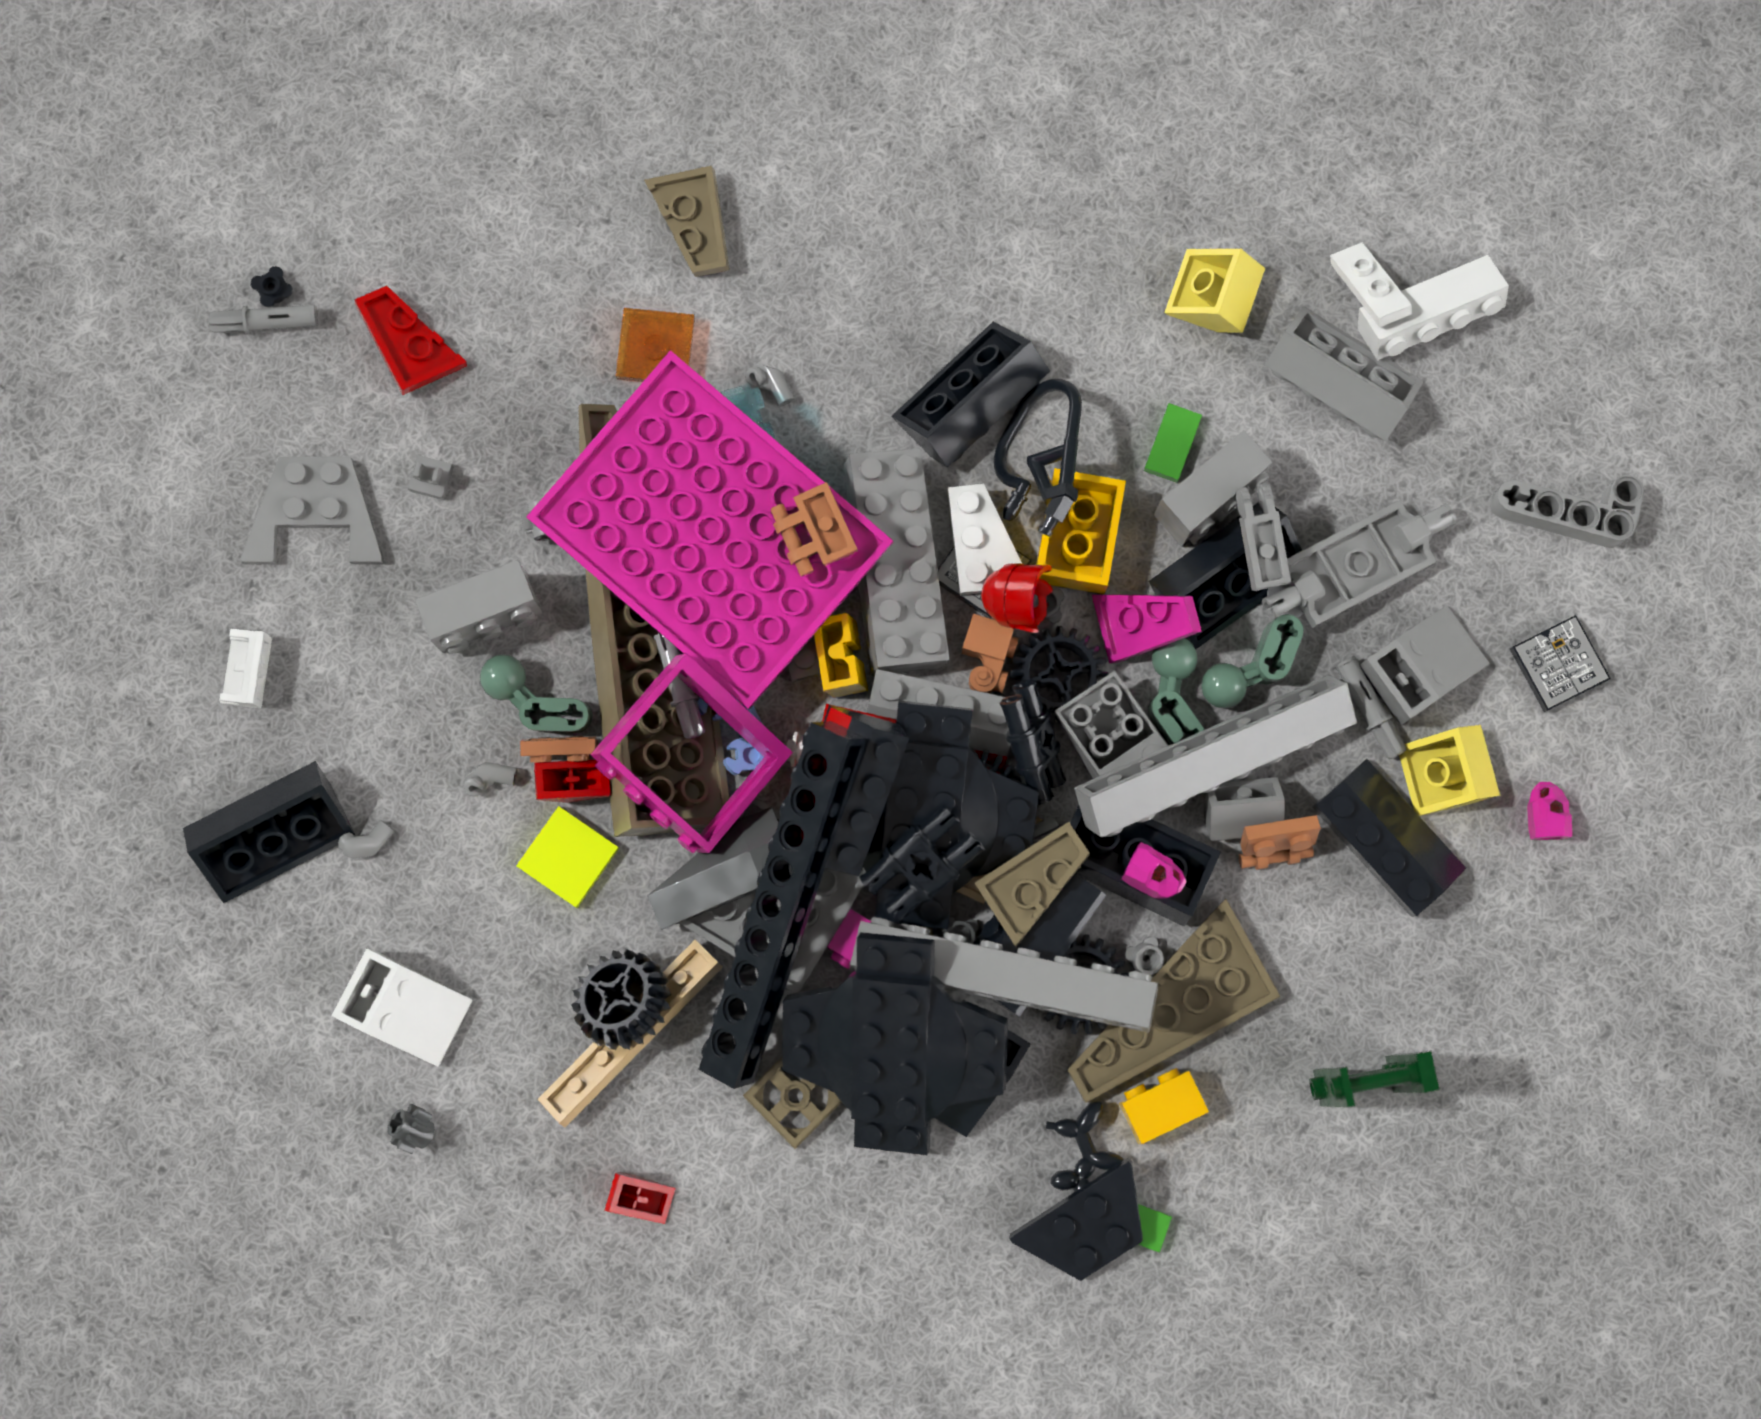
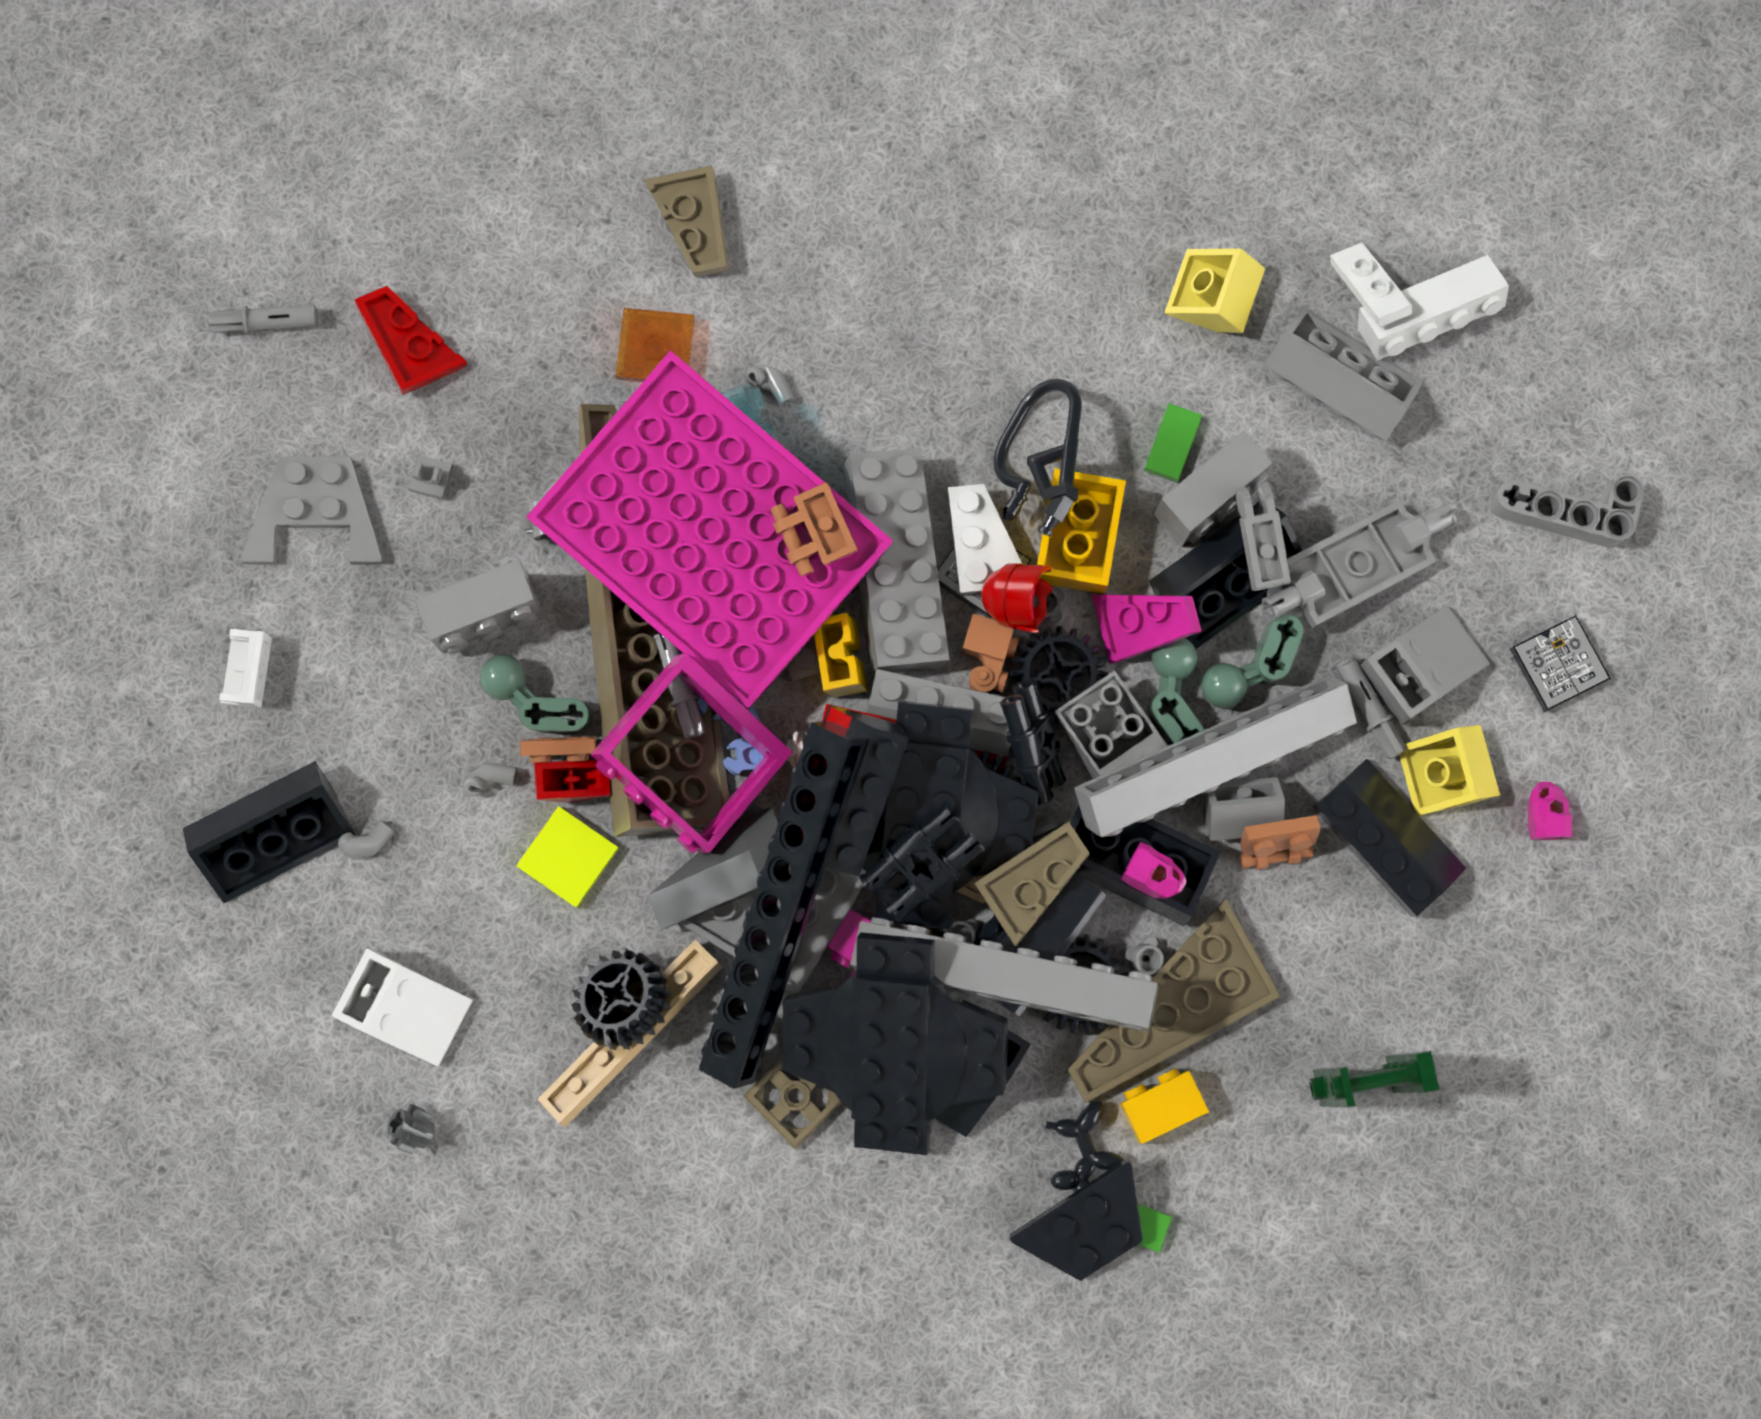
black plate [251,266,293,307] -> none
slope [604,1172,676,1224] -> none
black slope [891,321,1050,468] -> none

